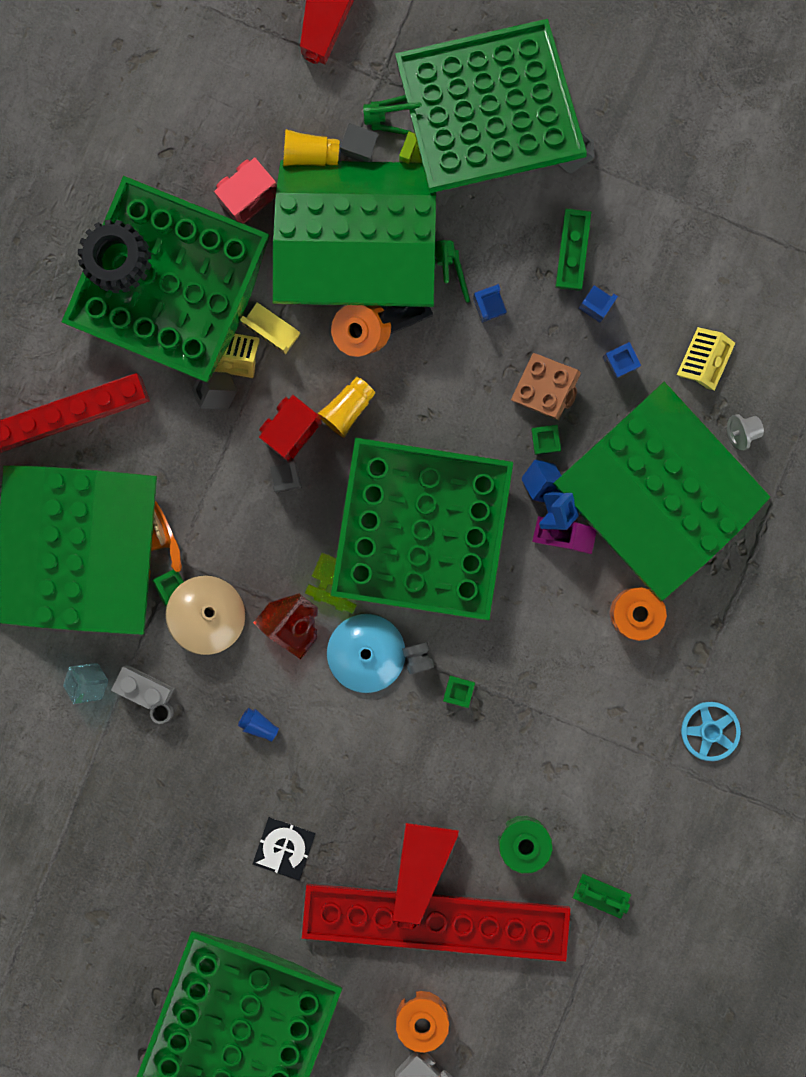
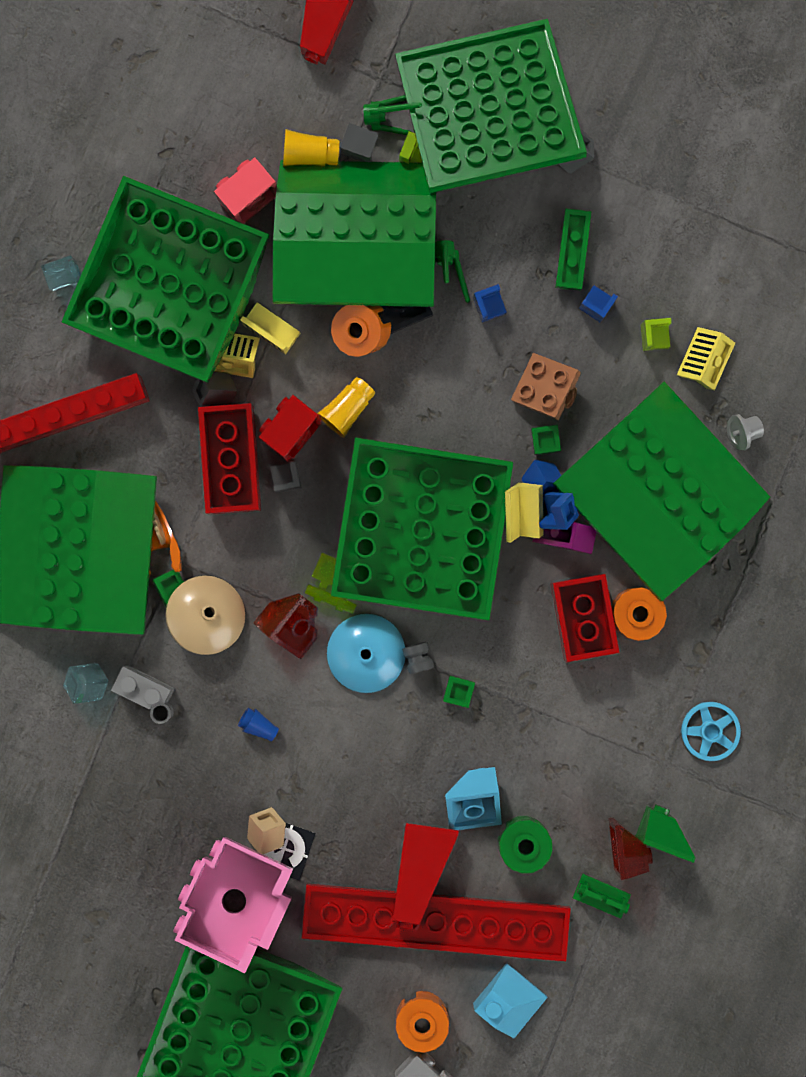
black tyre [77,220,152,293] -> none
blue panel [602,342,641,378] -> none
none -> clear light blue panel [41,255,81,291]
none -> bright pink piece [173,837,293,973]
none -> red brick [198,403,261,515]
none -> tan panel [247,807,286,854]
none -> medium azure slope [445,767,502,830]
none -> medium azure slope [473,962,548,1038]
none -> light yellow panel [505,482,544,543]
none -> red brick [550,574,620,662]
none -> clear red slope [608,818,653,880]
none -> green slope [636,804,696,863]
none -> lime panel [641,318,672,351]

